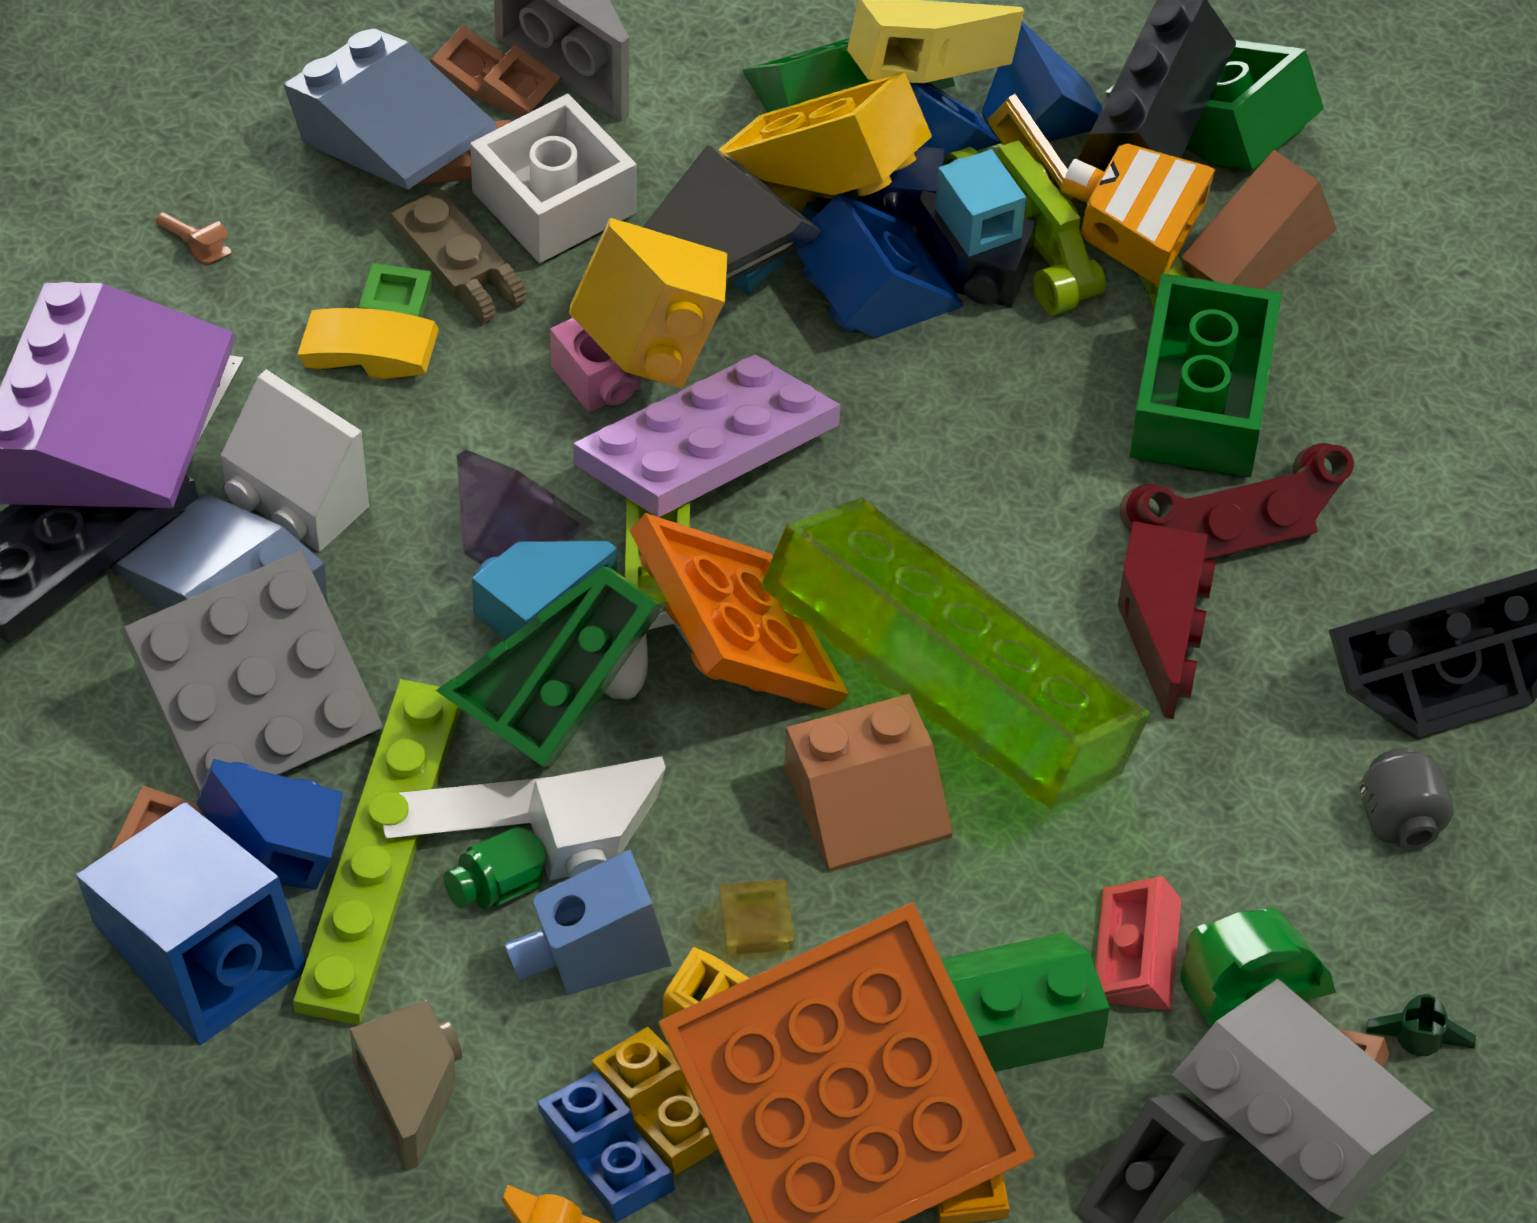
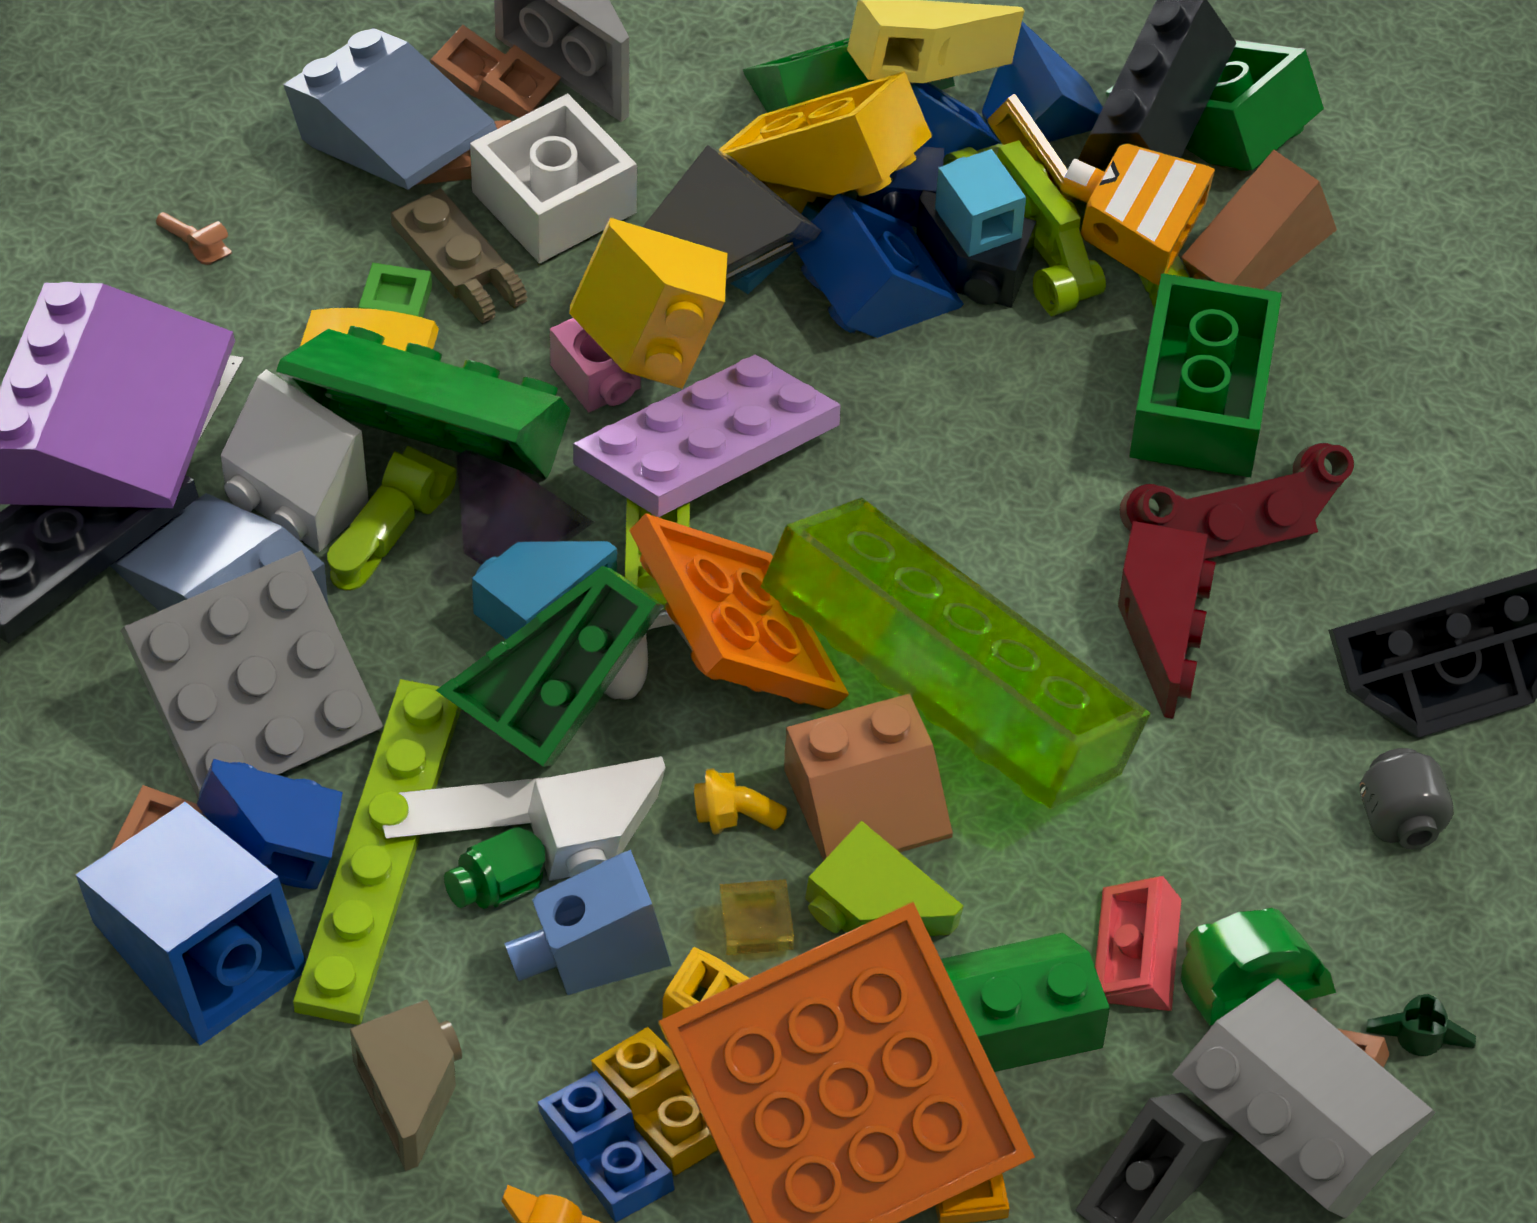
none -> green slope [276,326,571,479]
none -> lime piece [327,446,456,591]
none -> yellow plate [694,768,787,835]
none -> lime slope [805,820,964,936]

